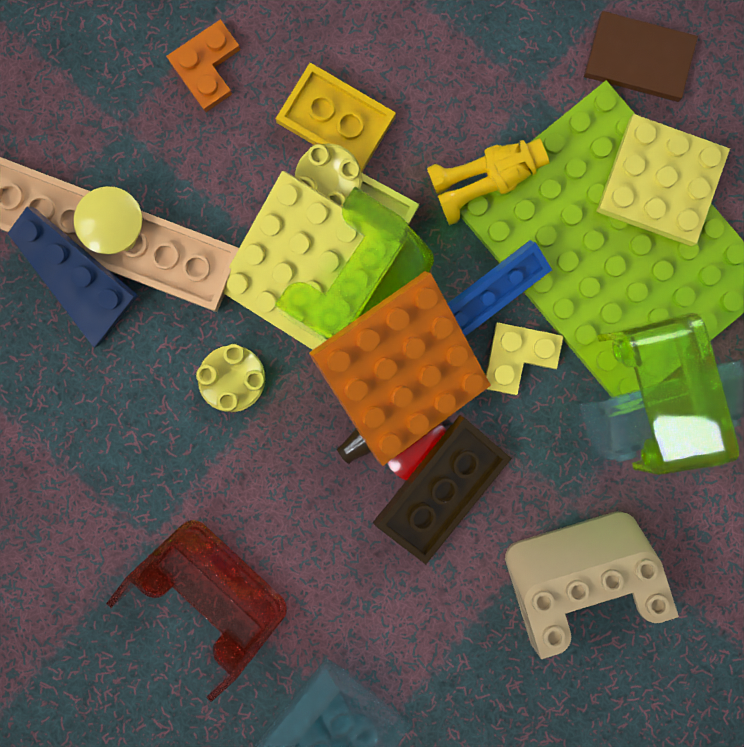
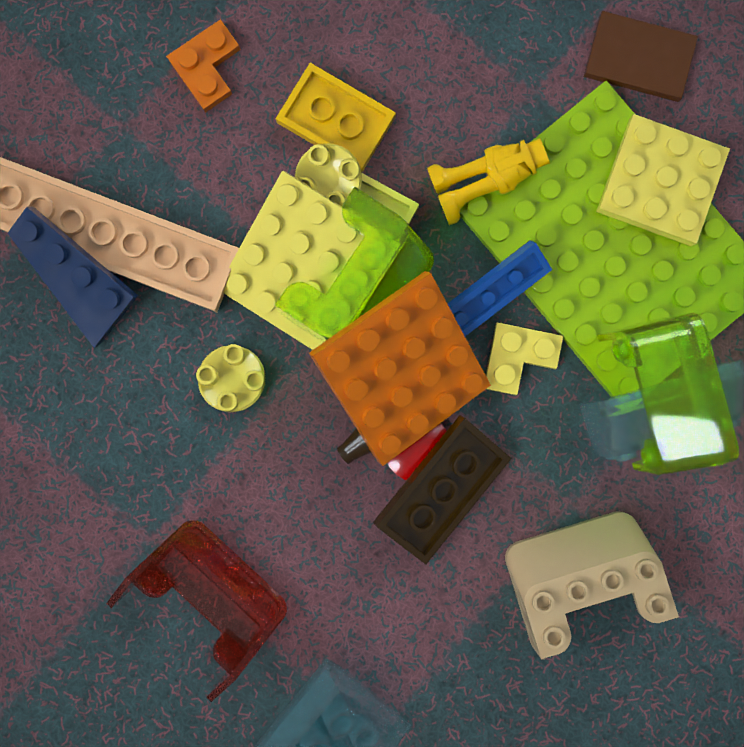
light yellow dish [74,186,142,254] -> none

